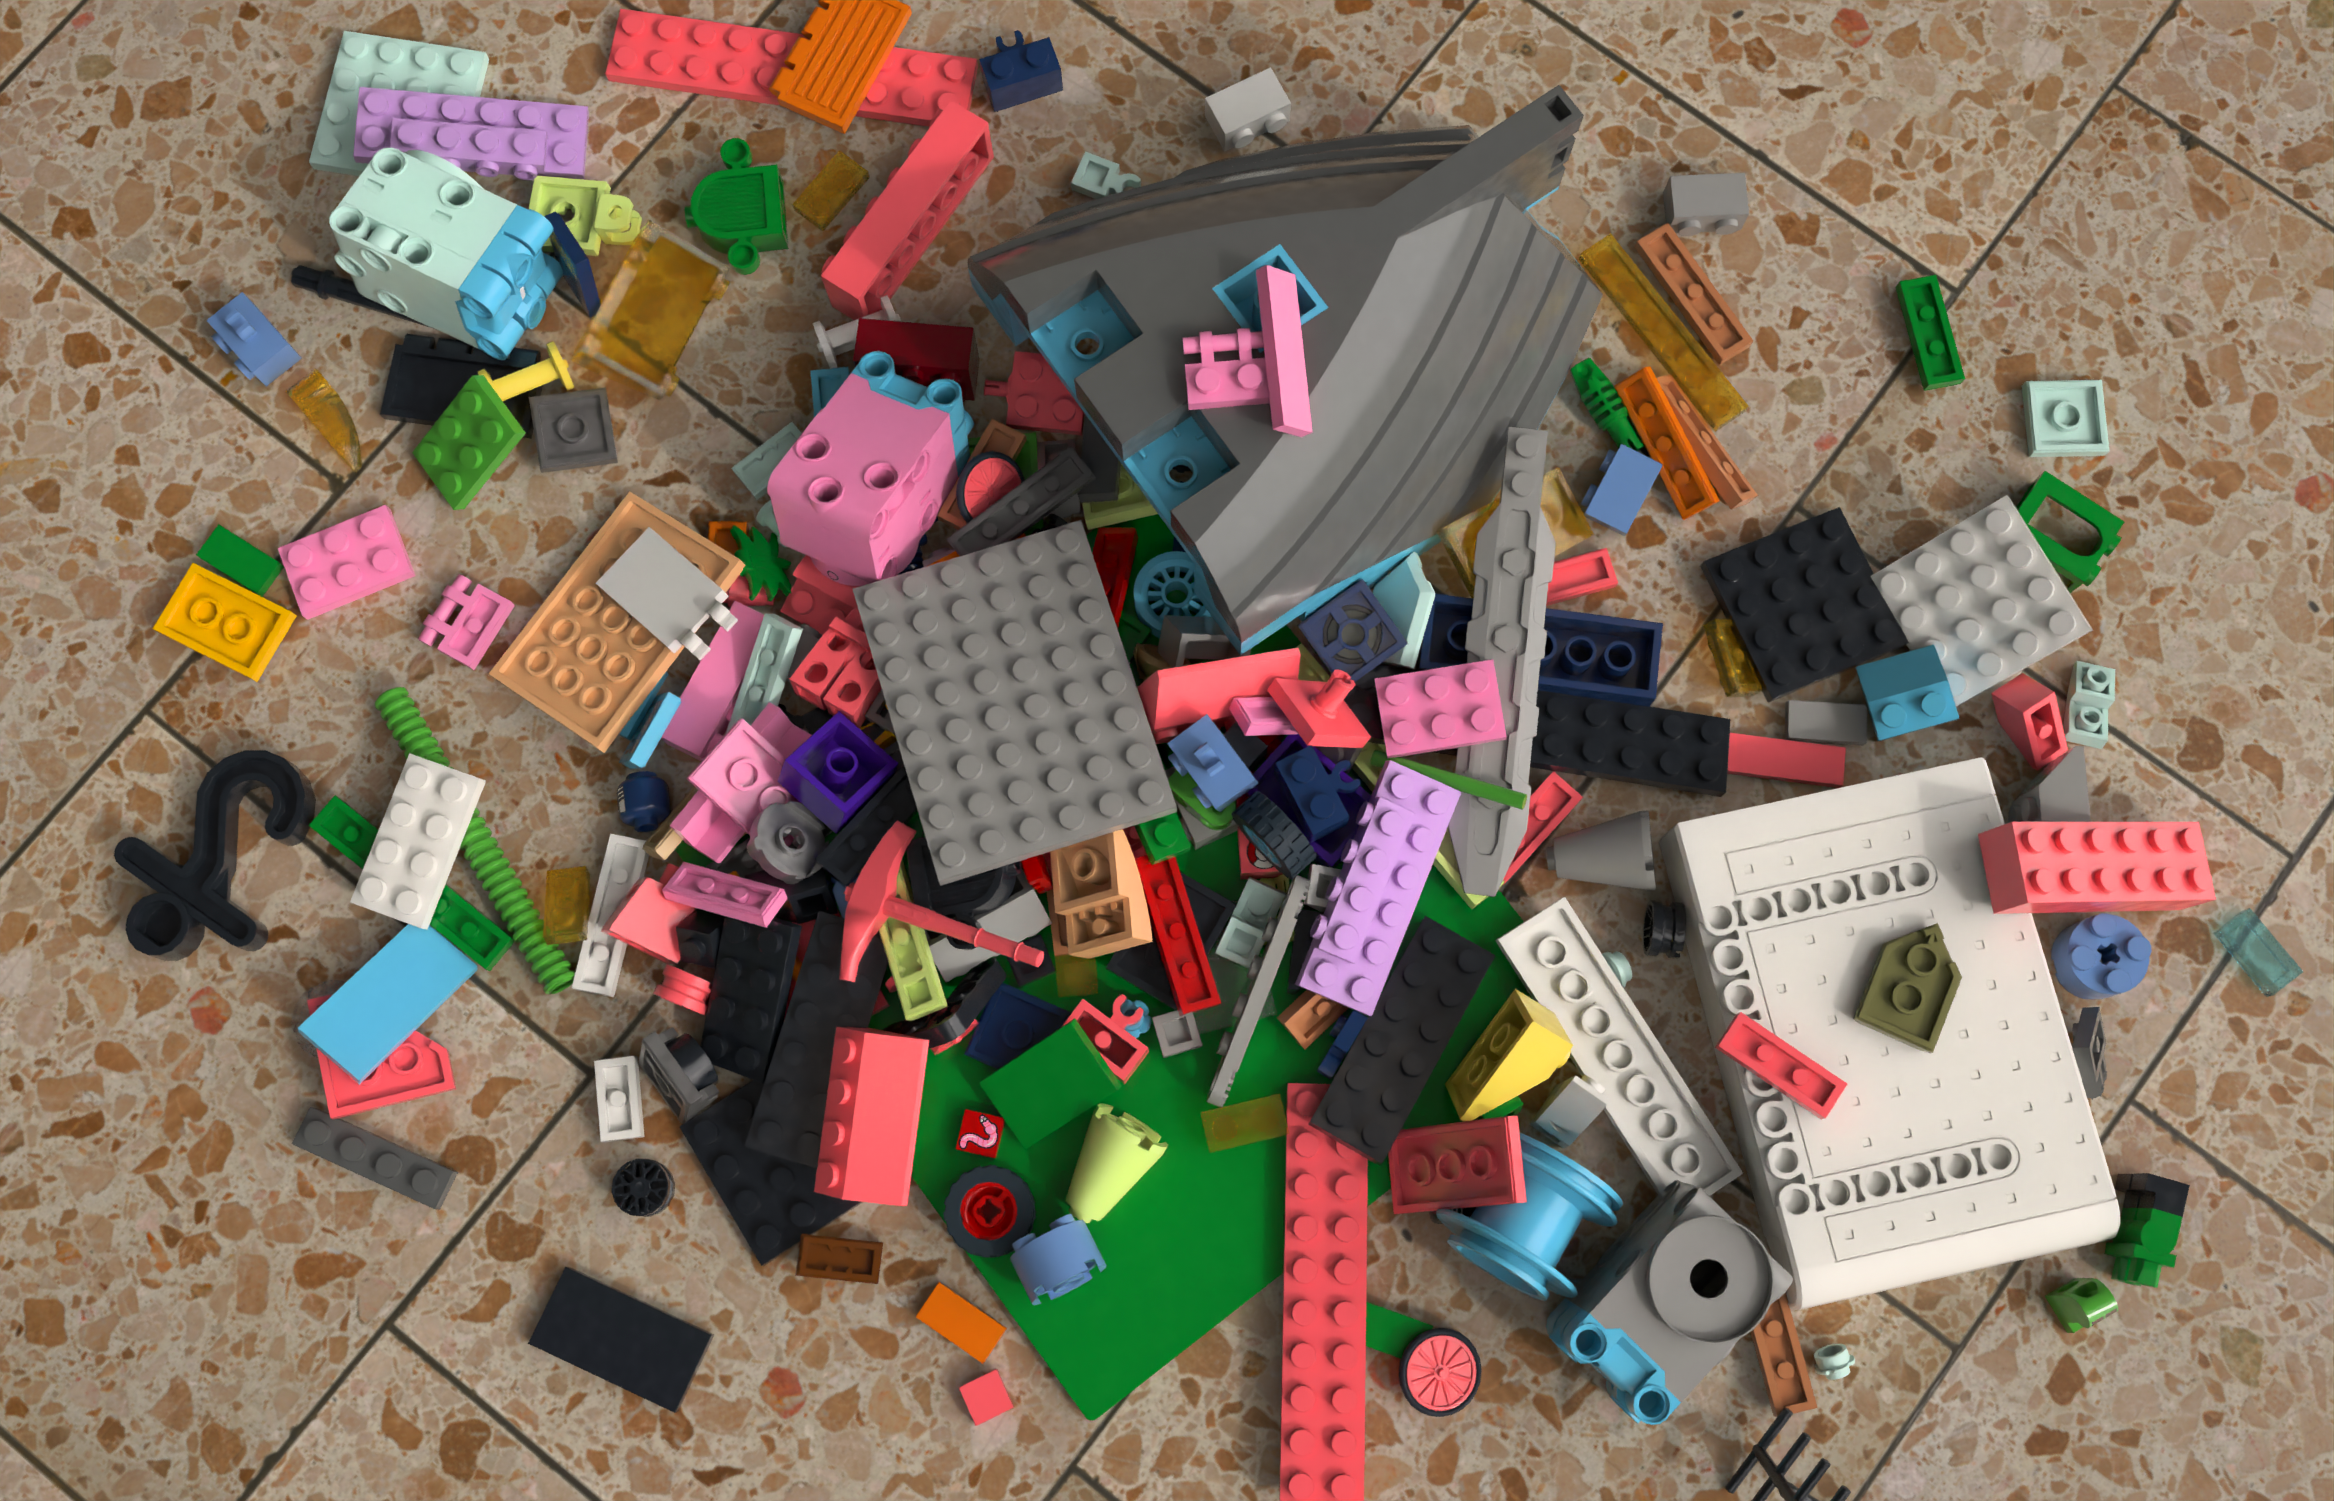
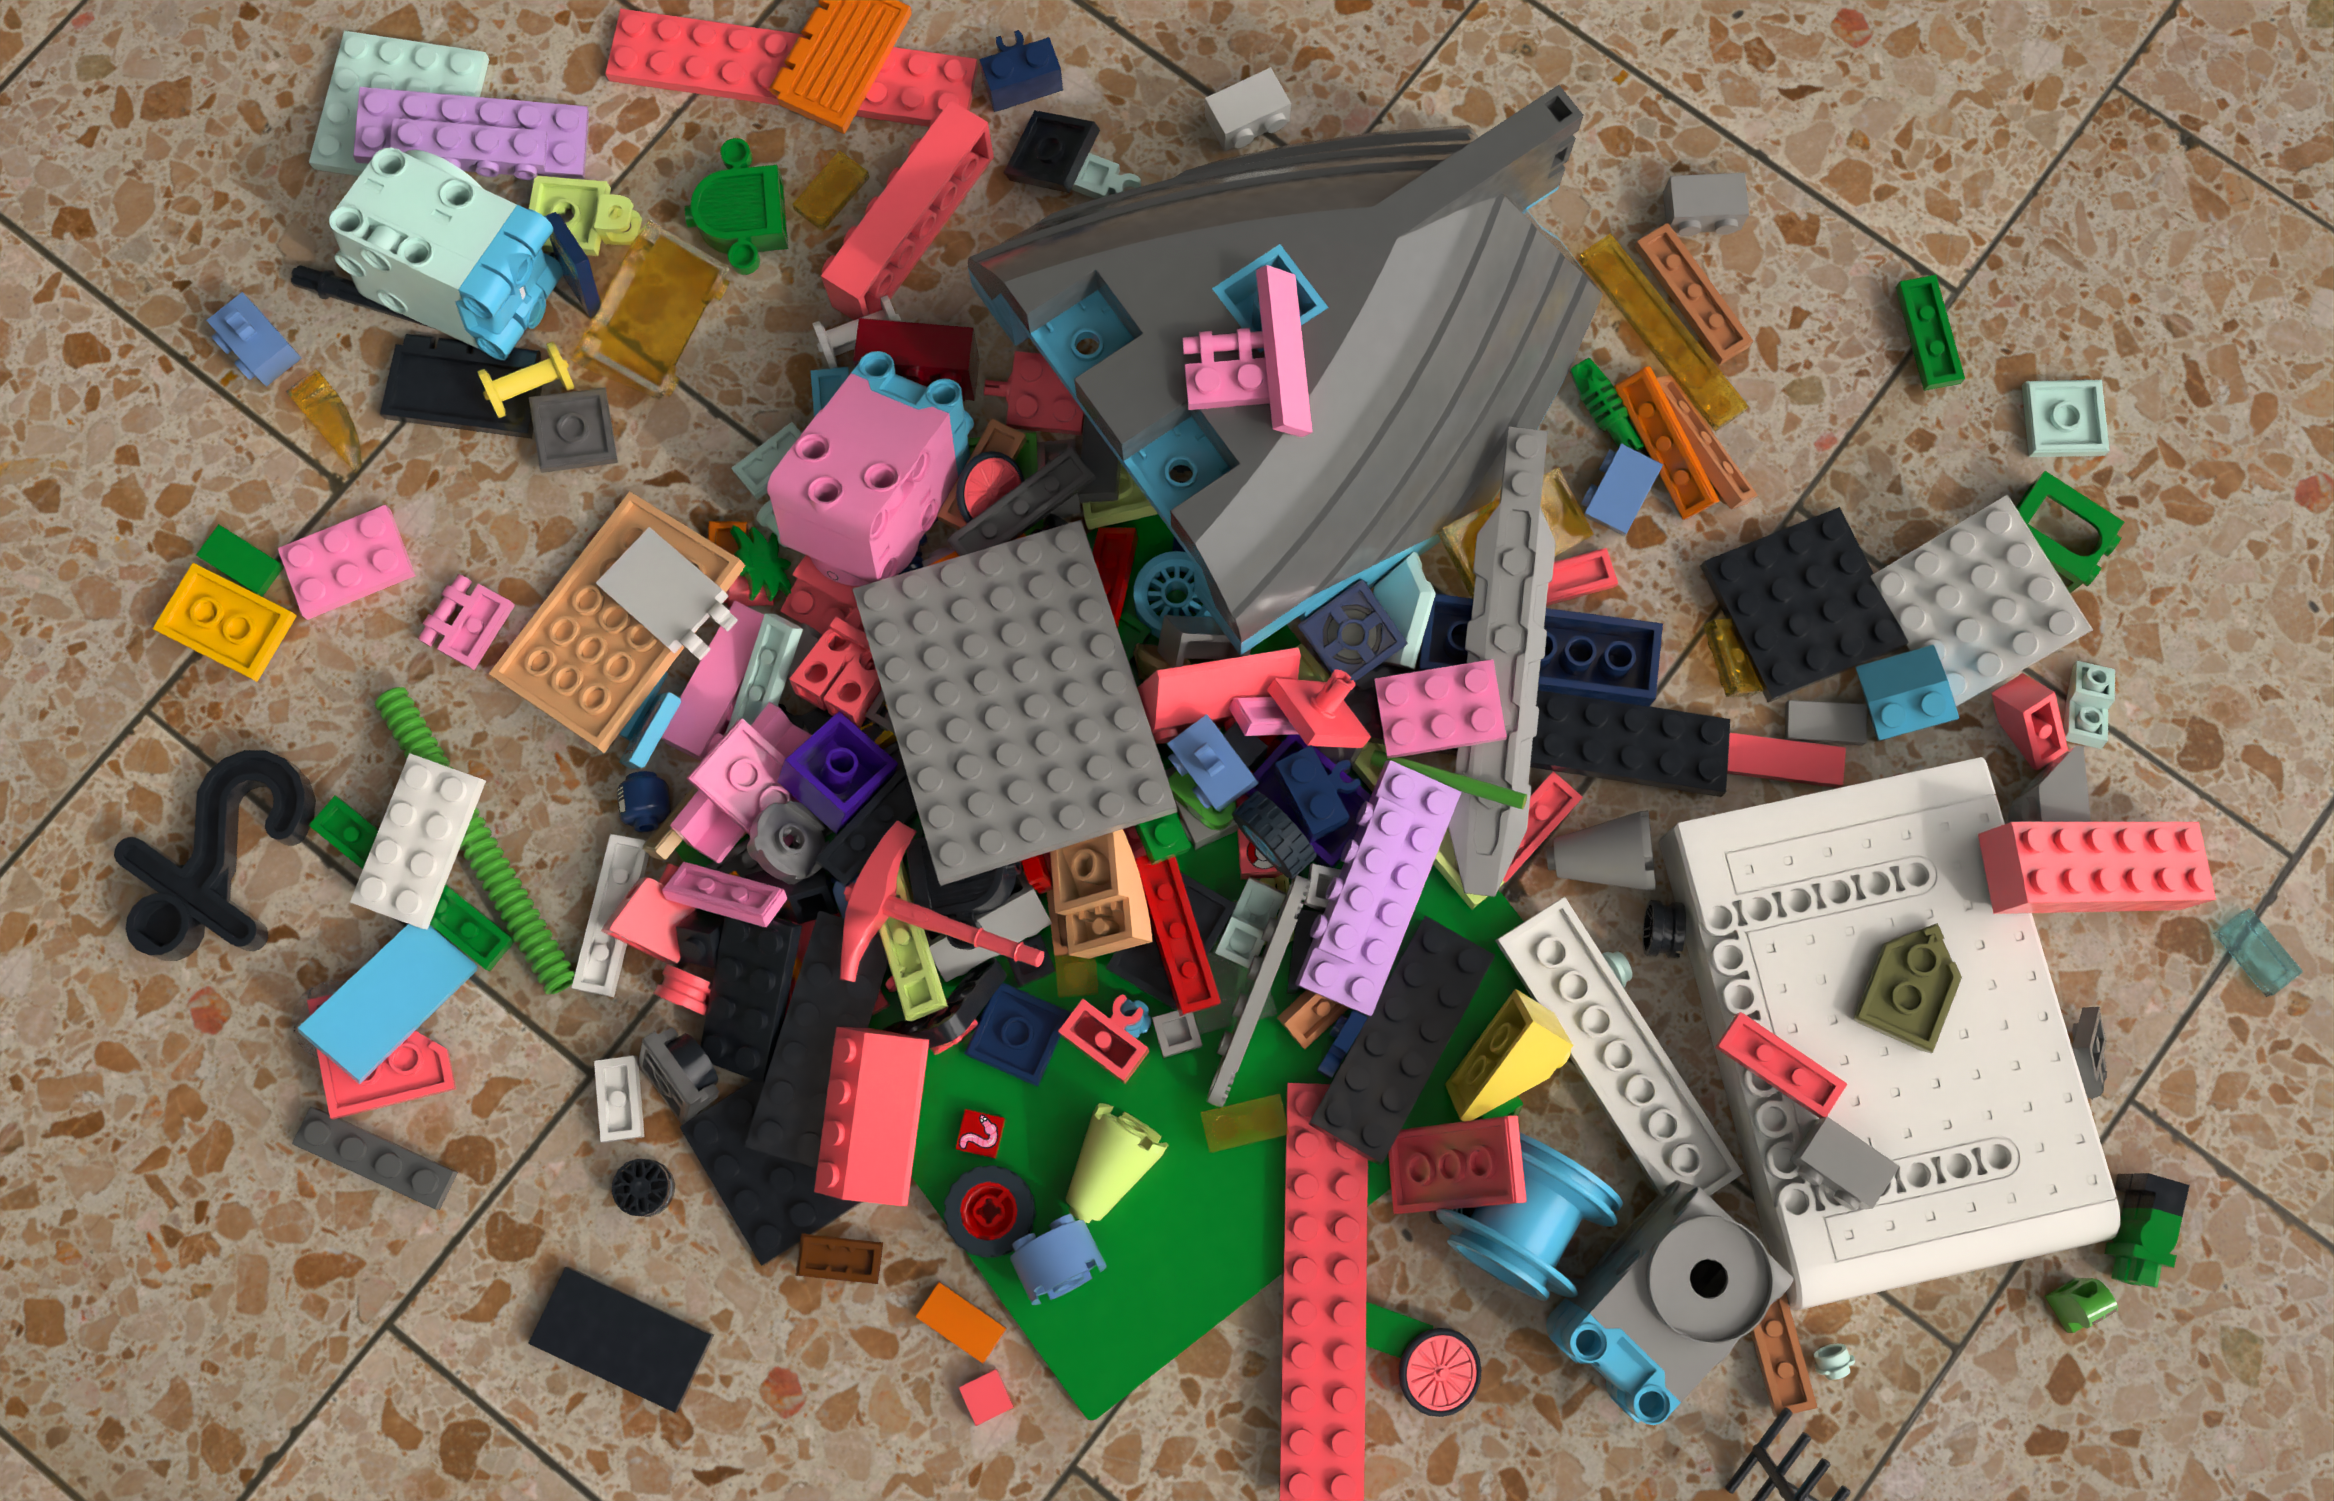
bright green plate [412,375,526,510] -> none
clear yellow plate [543,866,590,945] -> none
green tile [979,1018,1122,1150] -> none
white slope [1530,1075,1611,1148] -> none
medium blue brick [2051,913,2152,999] -> none
none -> black plate [1004,110,1100,193]
none -> light grey brick [1790,1116,1900,1211]

